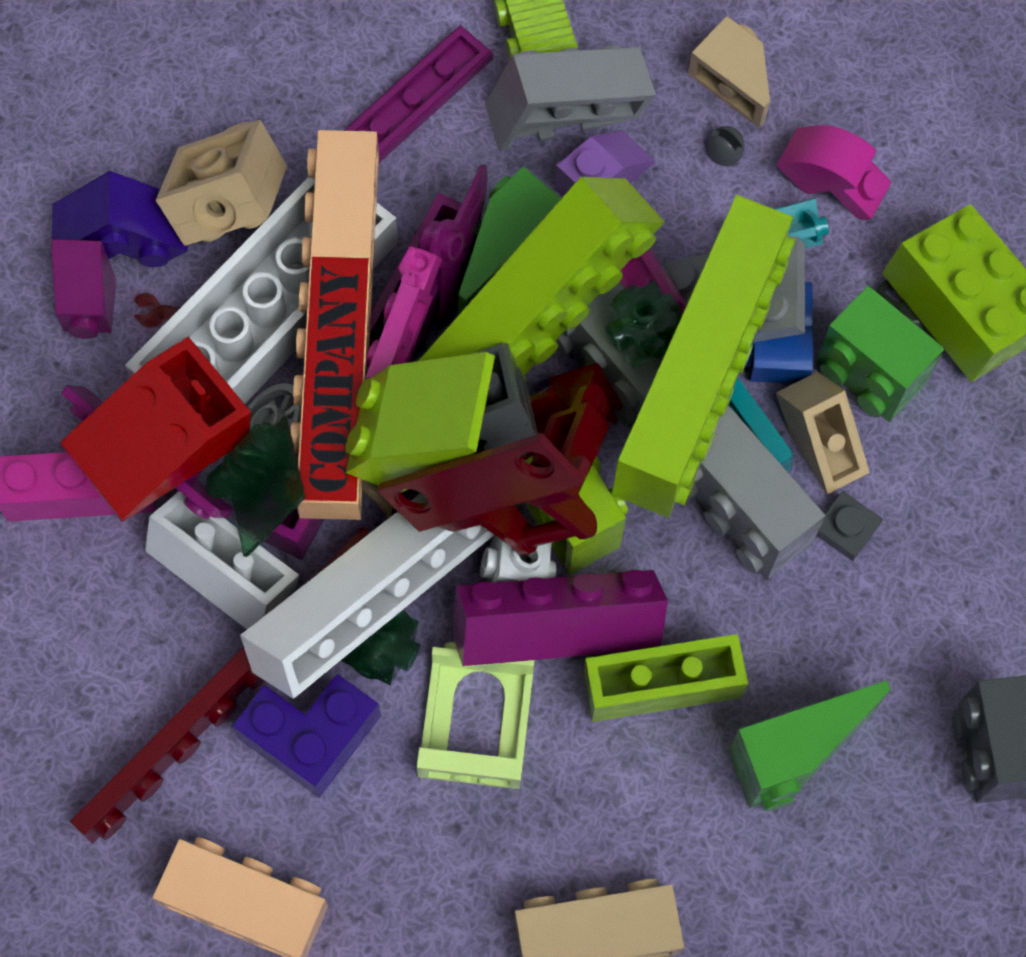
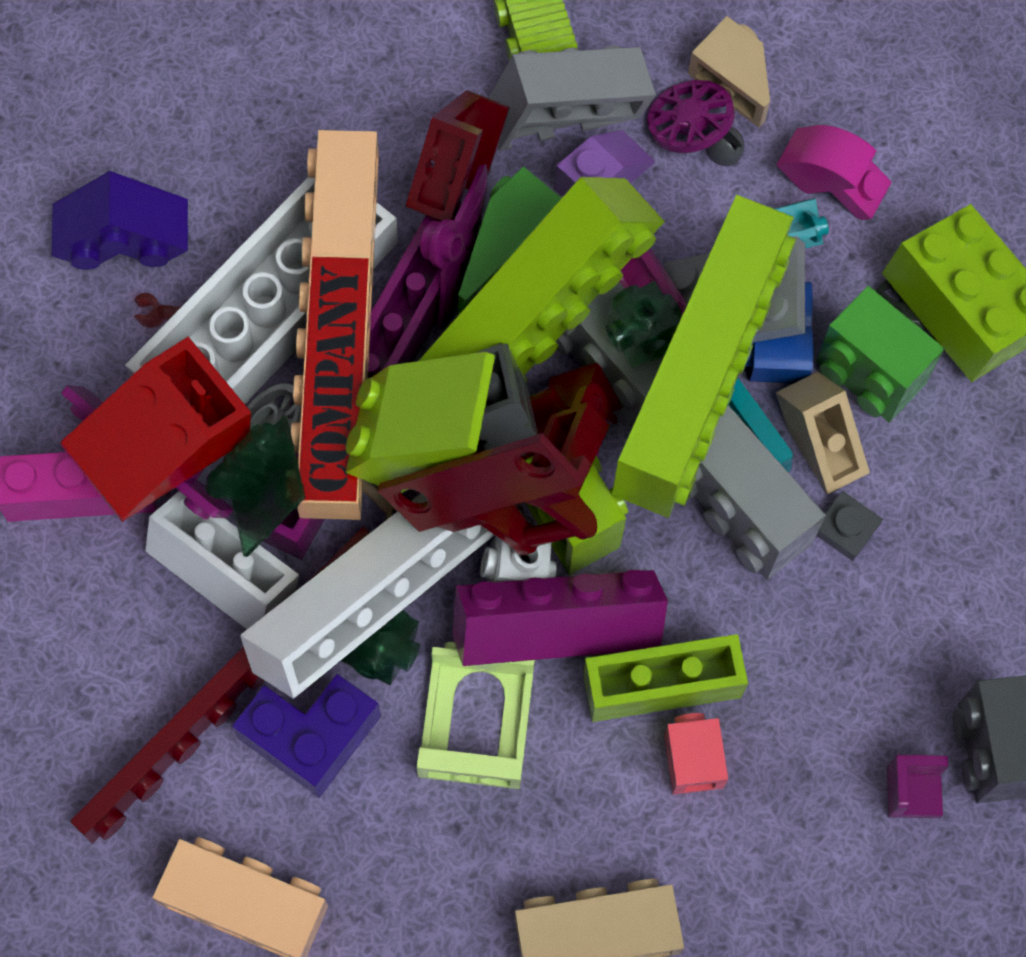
magenta slope [51,239,117,339] -> none
tan brick [156,119,287,246] -> none
magenta tile [343,25,493,163] -> none
dark pink hinge [366,246,442,378] -> none
bright green slope [728,680,891,812] -> none
none -> dark red panel [405,90,510,221]
none -> magenta wheel [647,79,735,153]
none -> coral brick [664,713,728,795]
none -> magenta panel [887,755,949,819]

